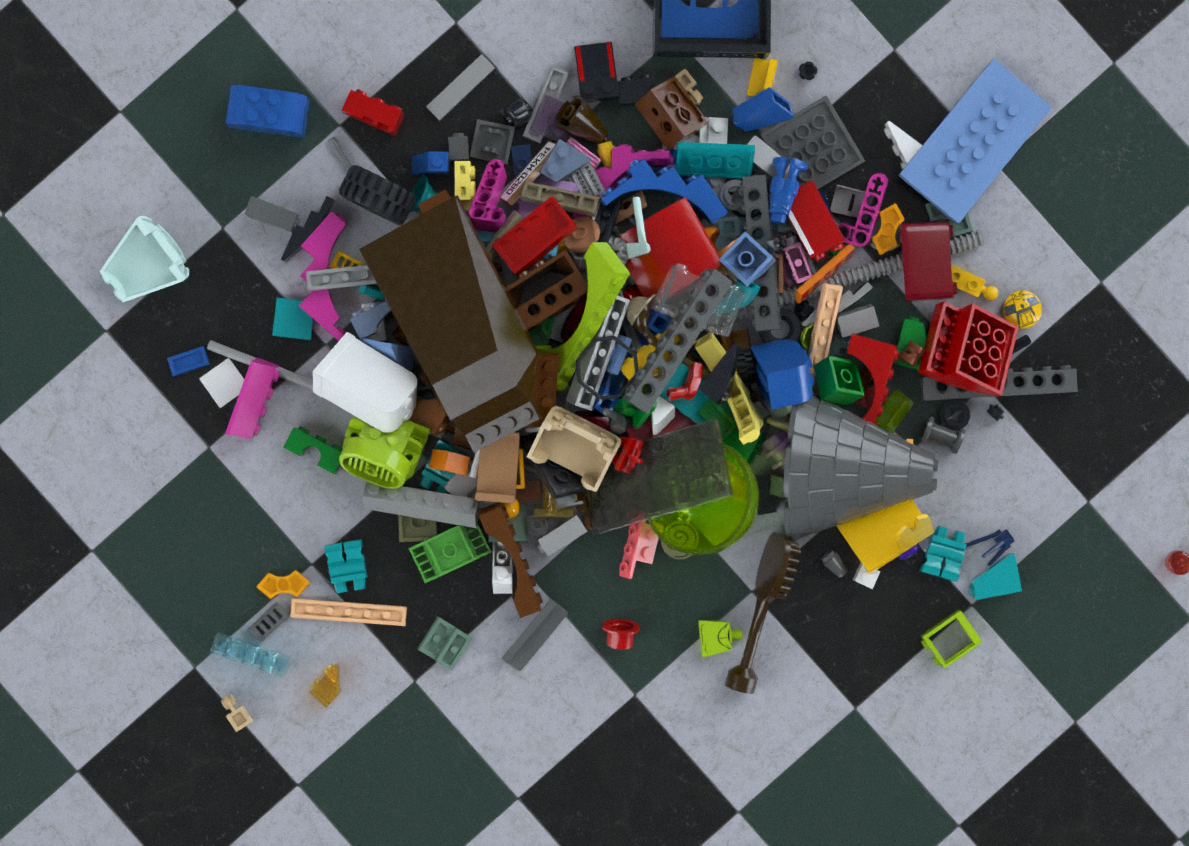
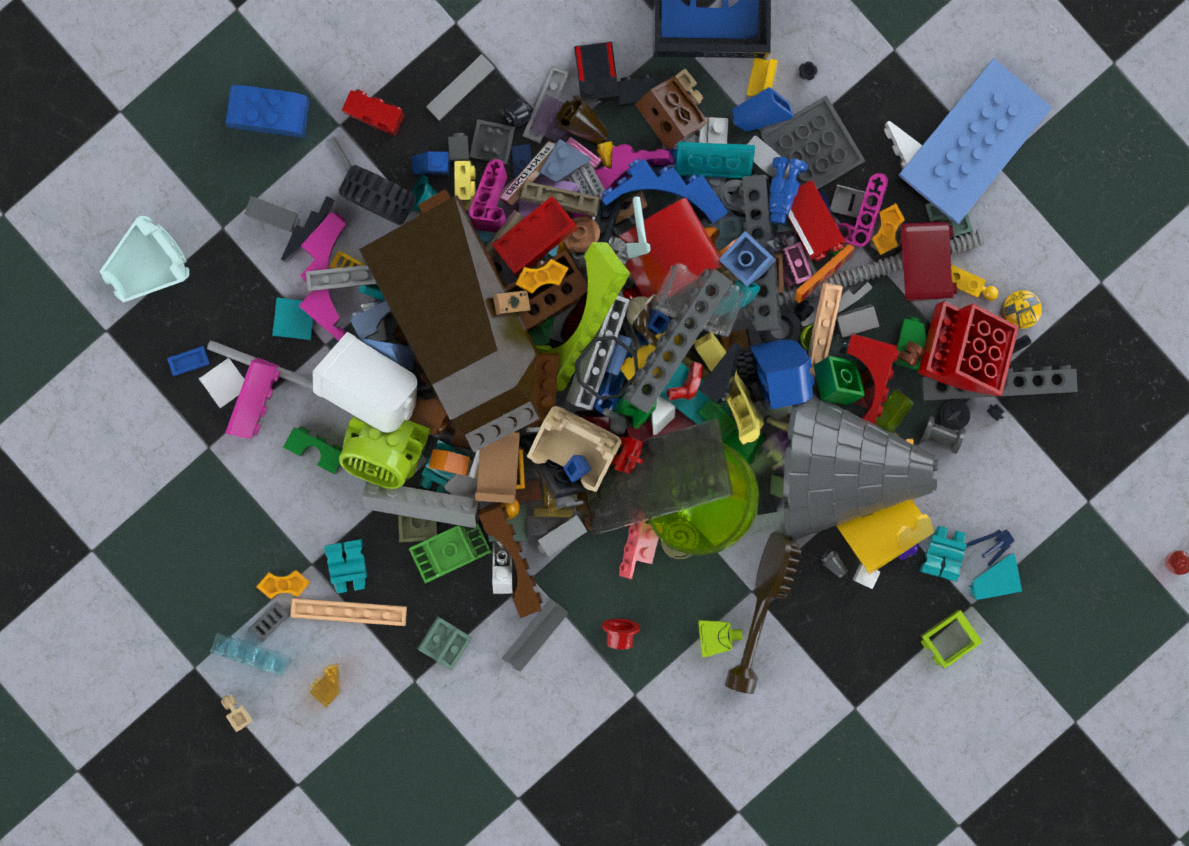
none -> medium nougat tile [493,291,530,315]
none -> light orange tile [515,259,569,294]
none -> blue slope [563,455,592,482]

